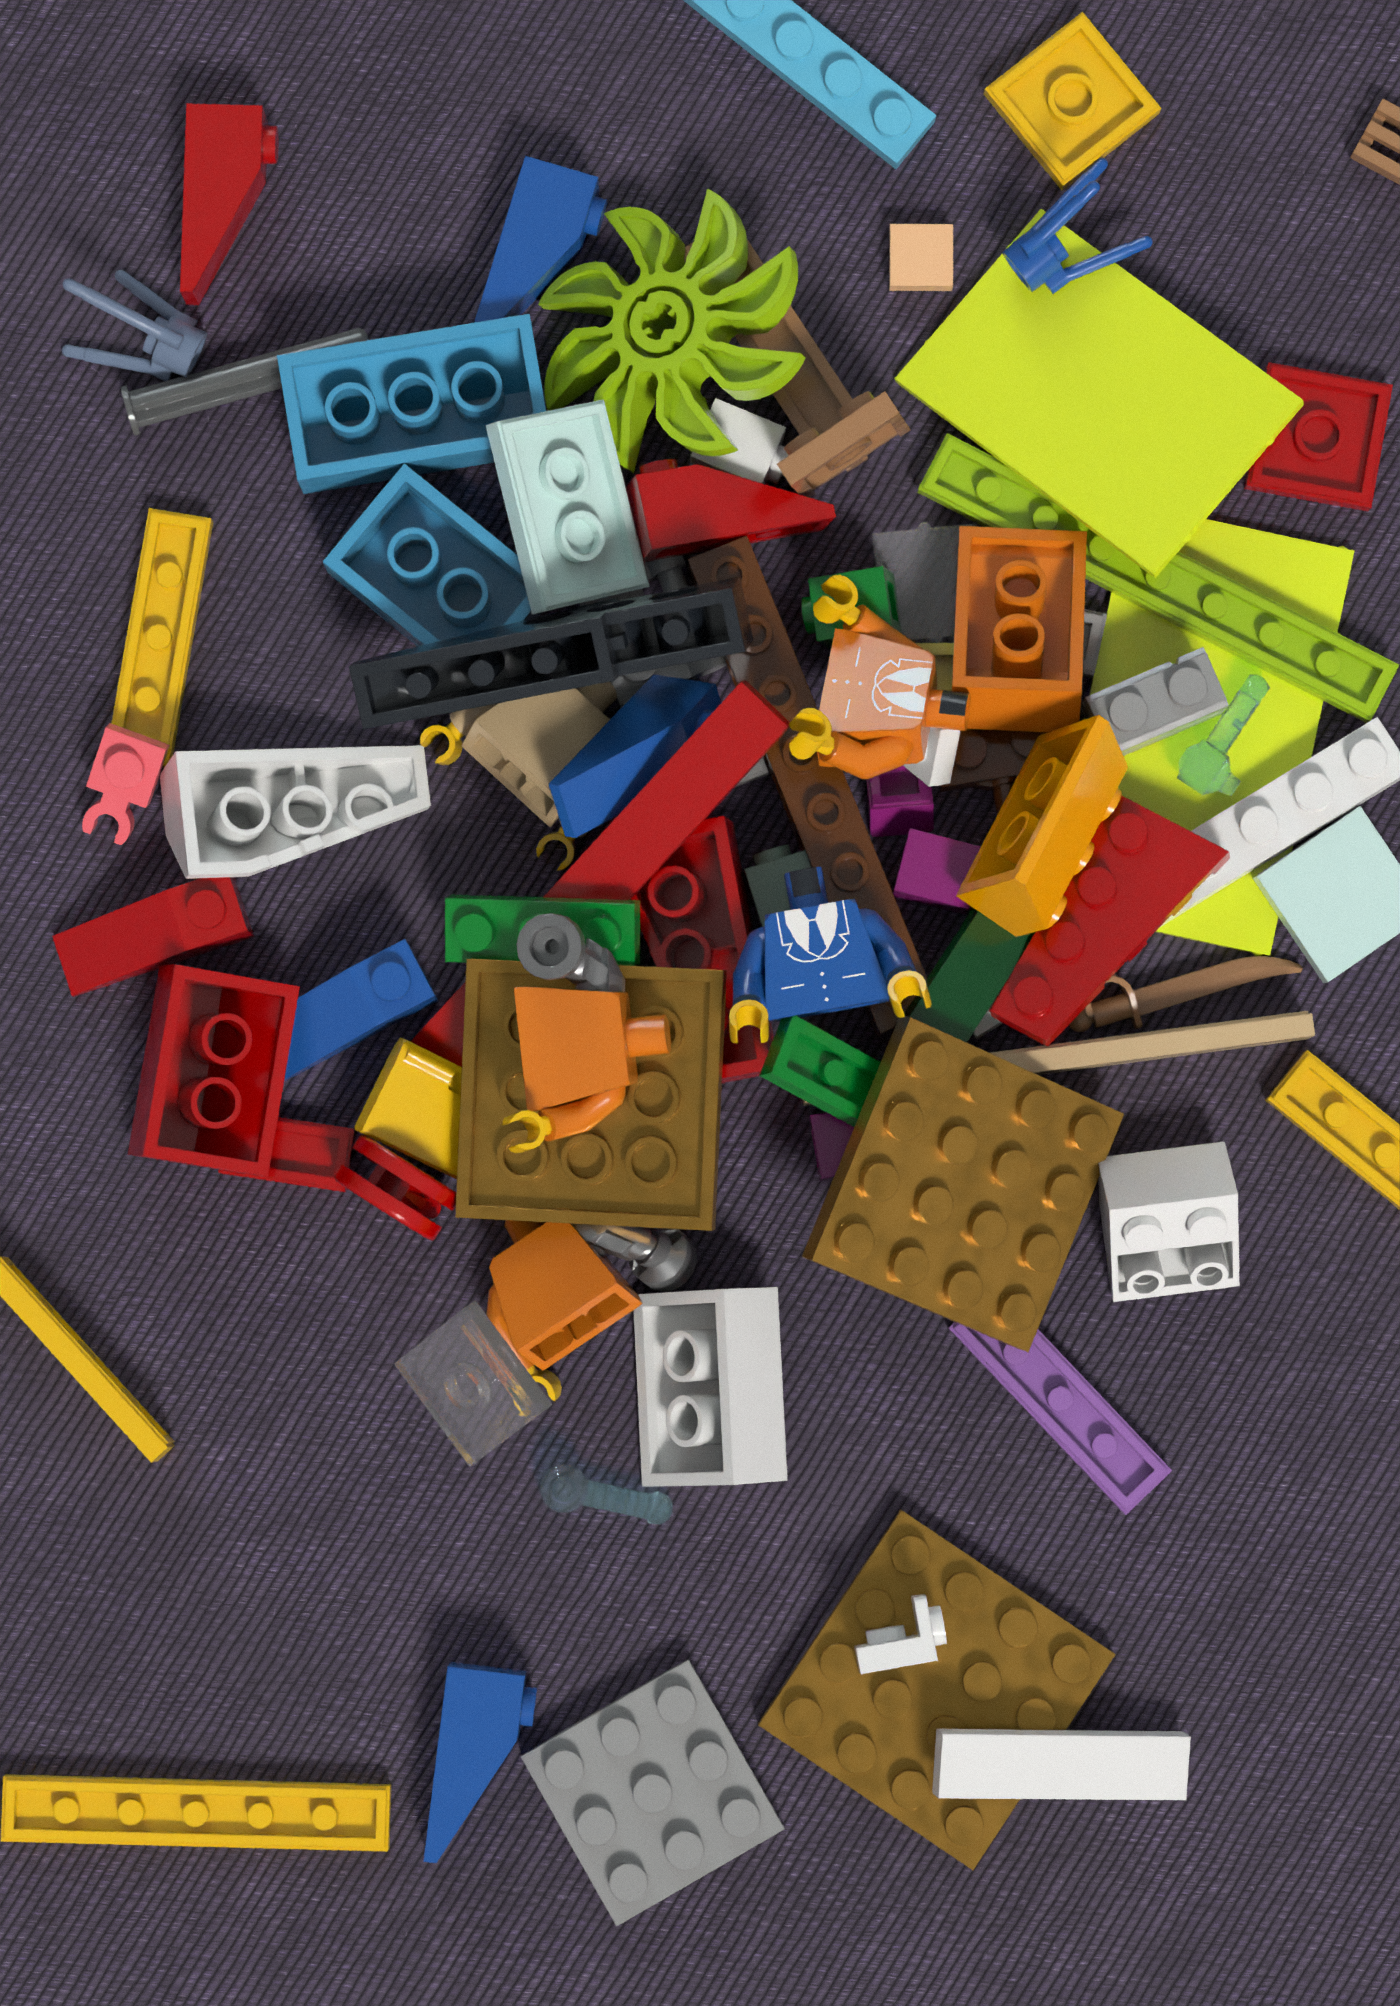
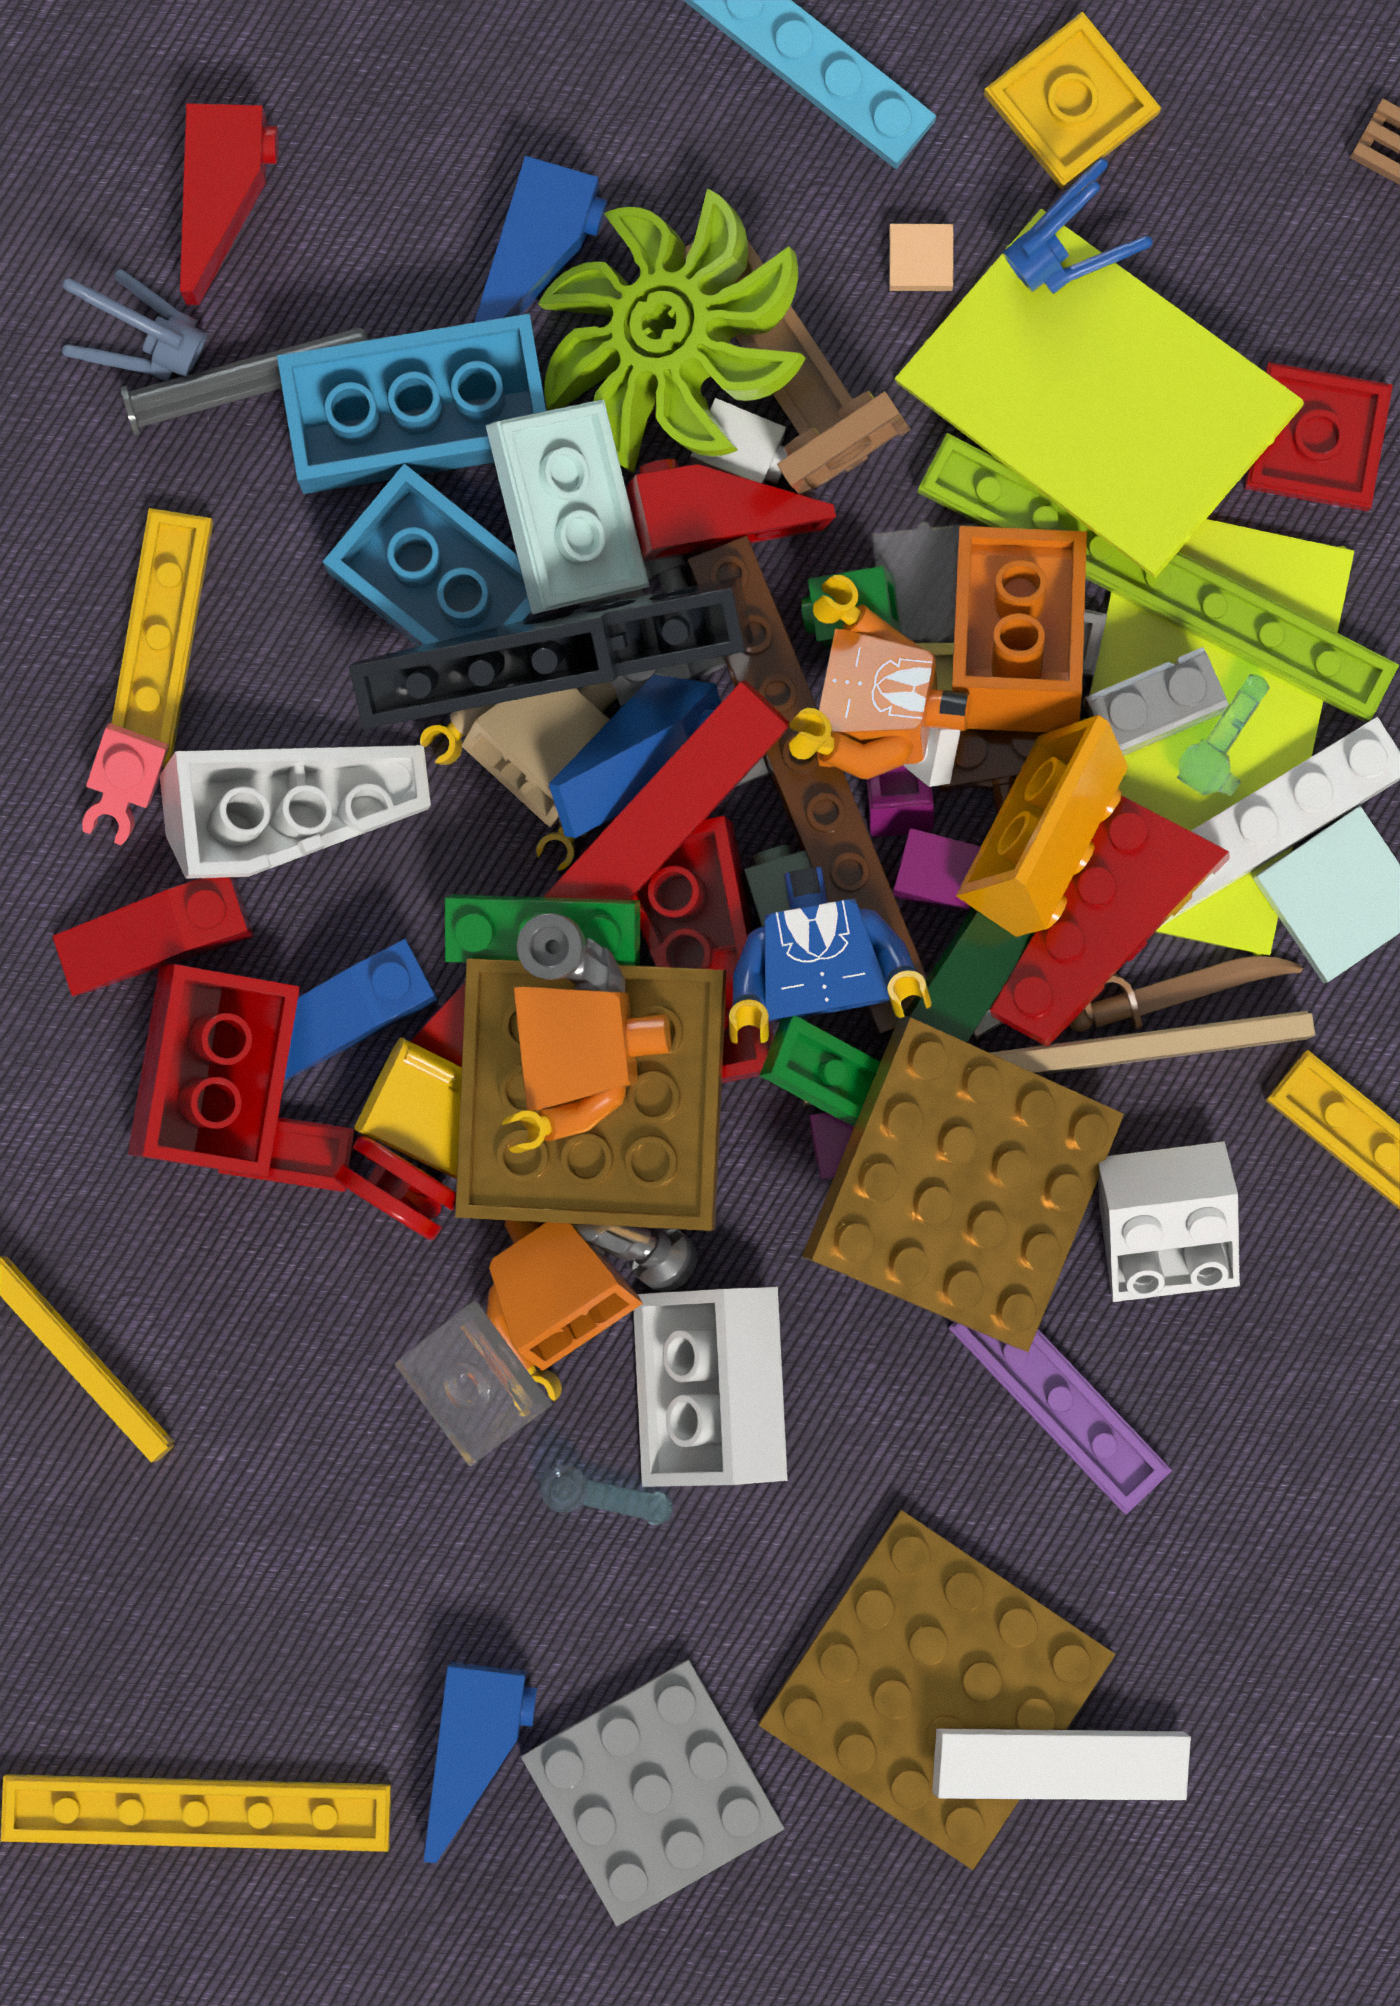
white bracket [854,1594,947,1674] -> none

